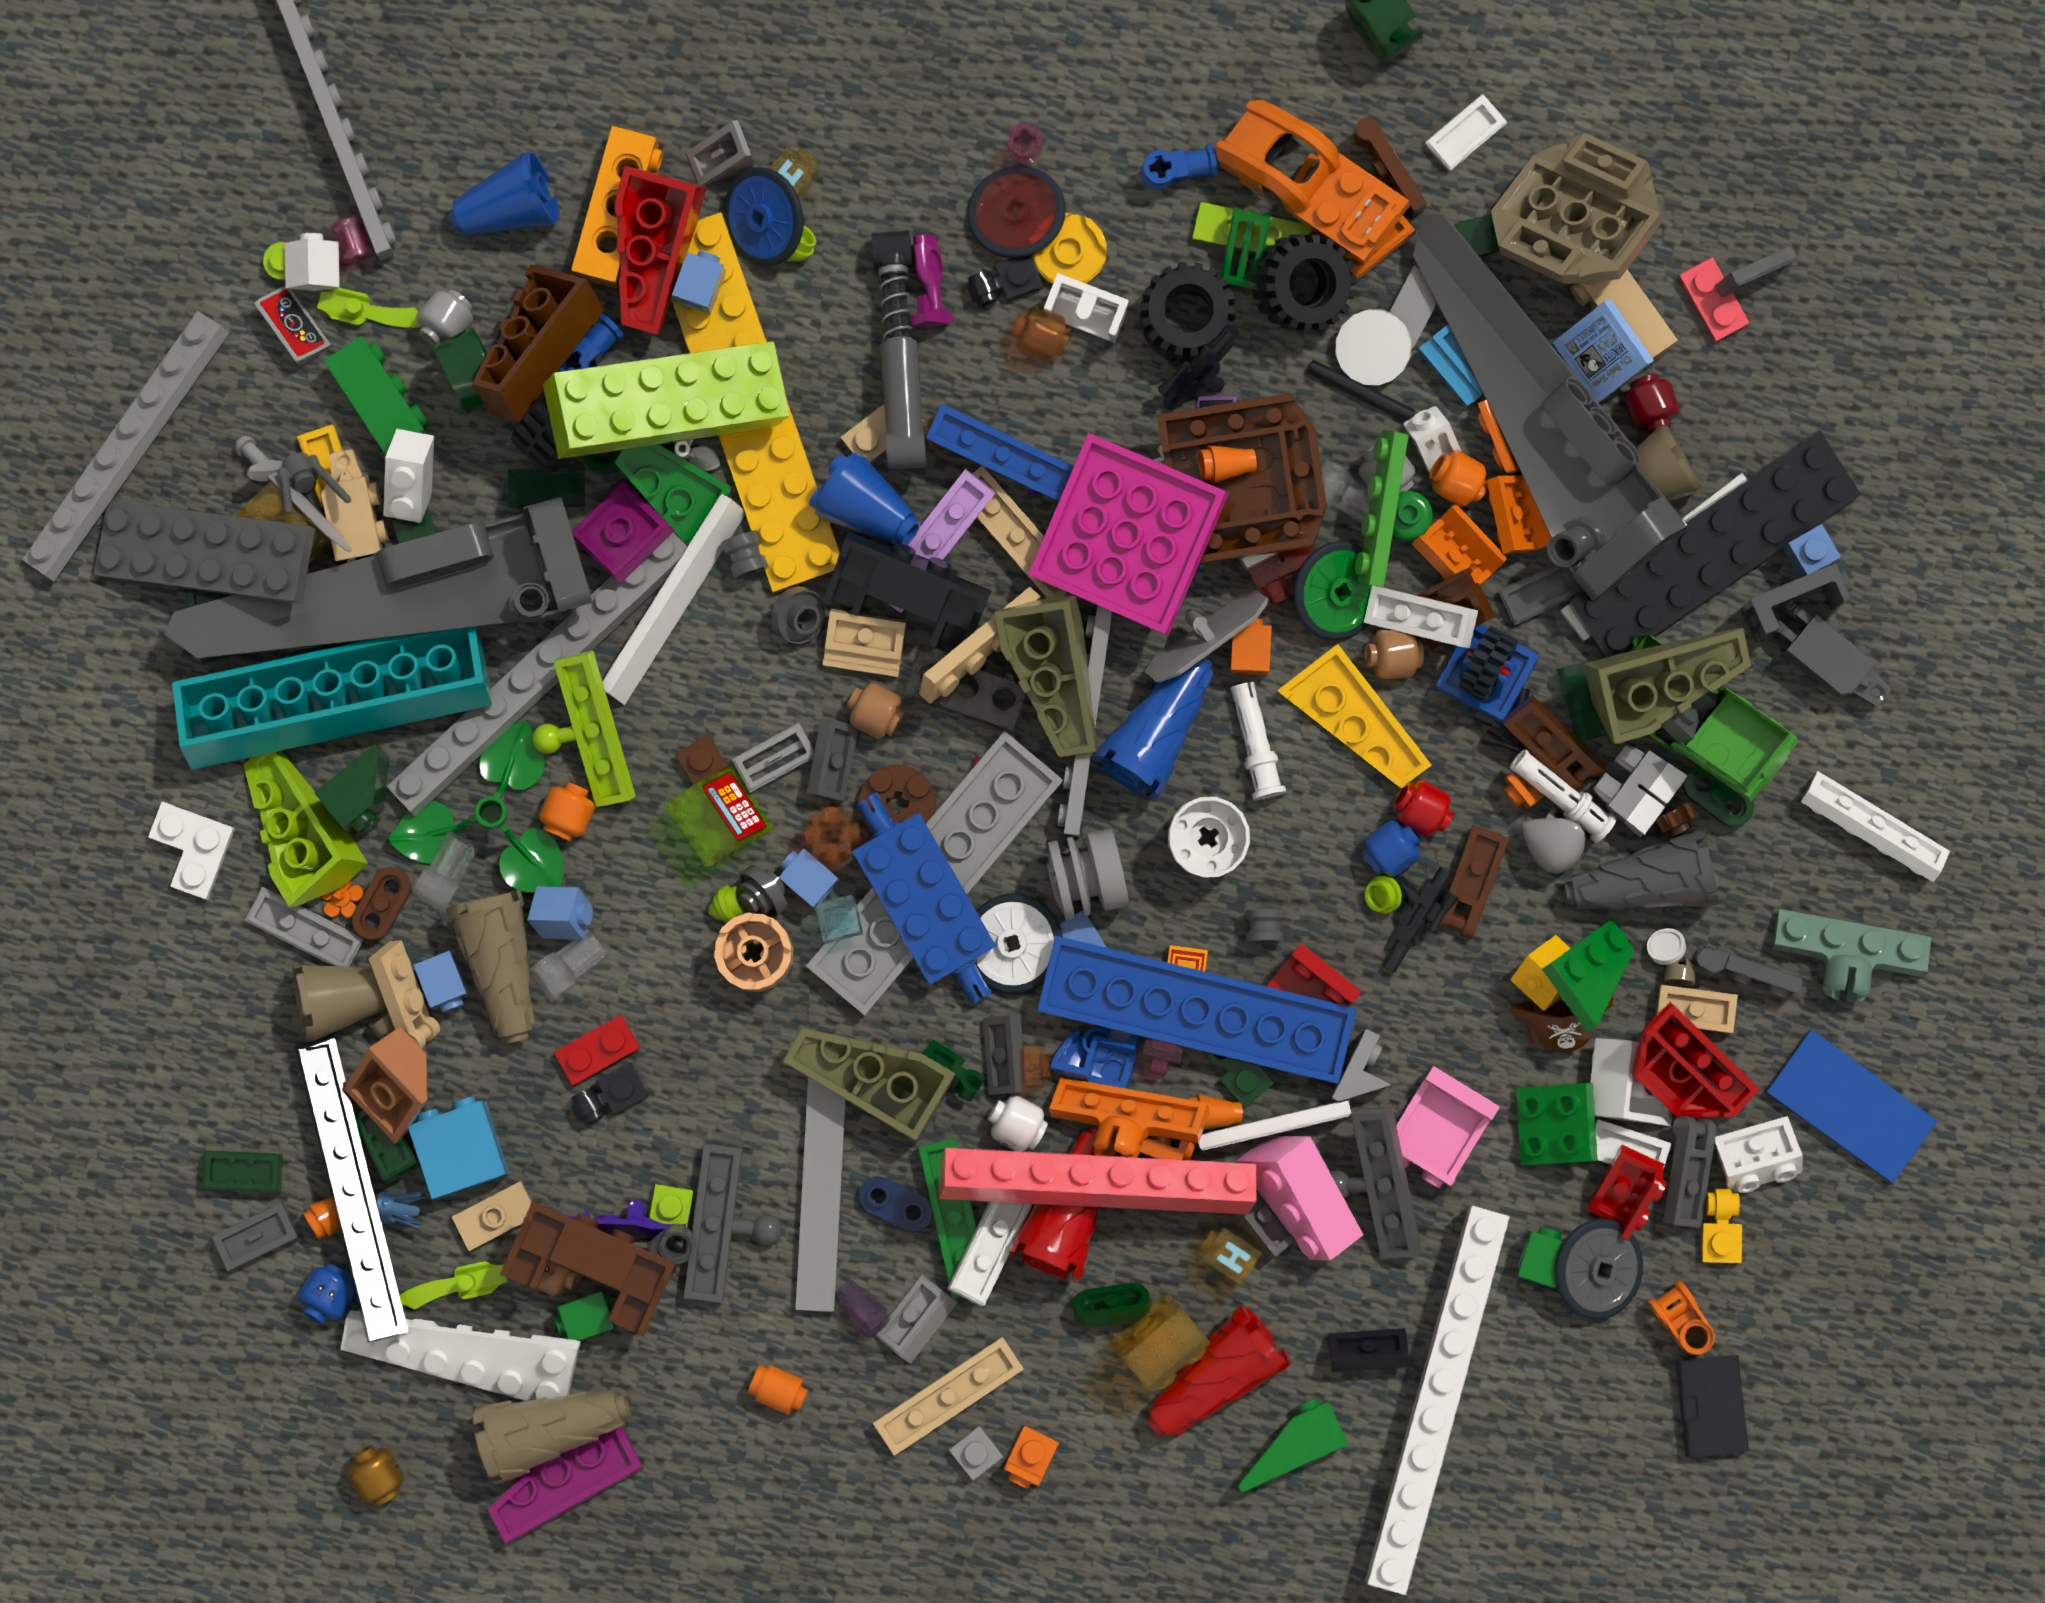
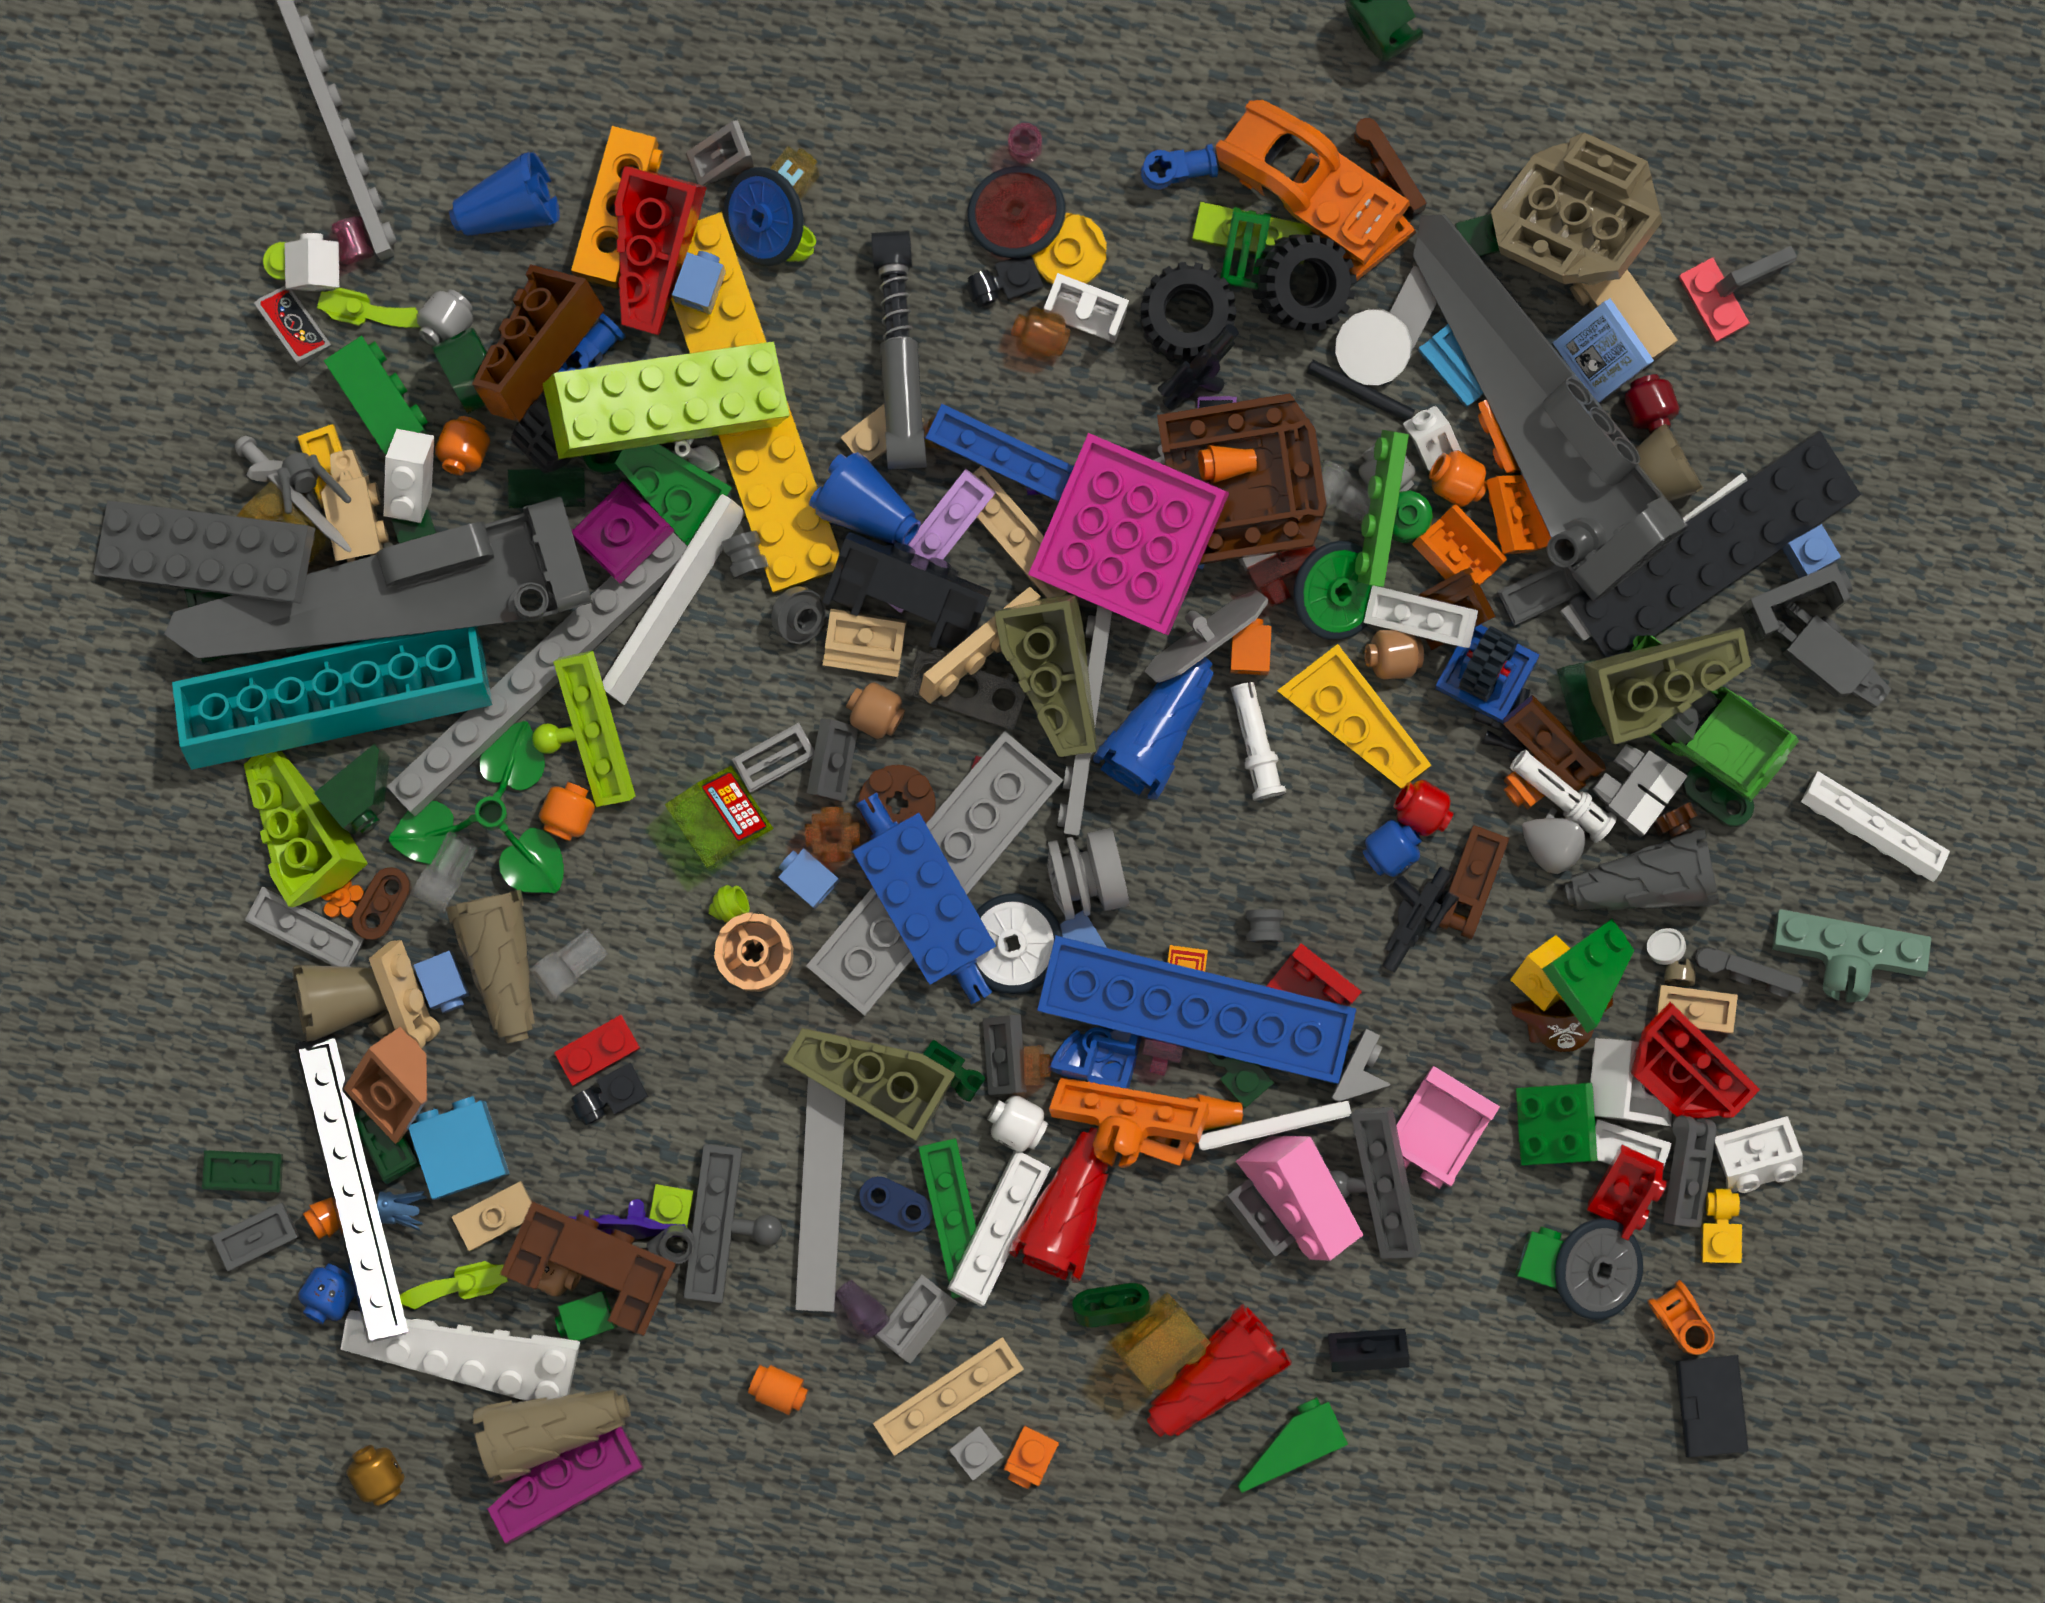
light grey plate [22,311,230,581] -> none
white plate [148,802,235,900] -> none
medium blue brick [527,886,593,940] -> none
reddish brown plate [675,734,728,788] -> none
dark grey plate [739,865,788,918] -> none
clear light blue plate [815,894,863,944] -> none
magenta piece [911,234,953,328] -> none
coral brick [939,1148,1256,1214] -> none
white wheel [1168,797,1250,877] -> none
clear yellow brick [1199,1227,1262,1286] -> none
lime plate [1365,875,1402,914] -> none
white brick [1365,1206,1510,1595] -> none
white tile [1425,94,1508,173] -> none
blue tile [1766,1029,1937,1184] -> none
none -> orange head [435,416,490,476]

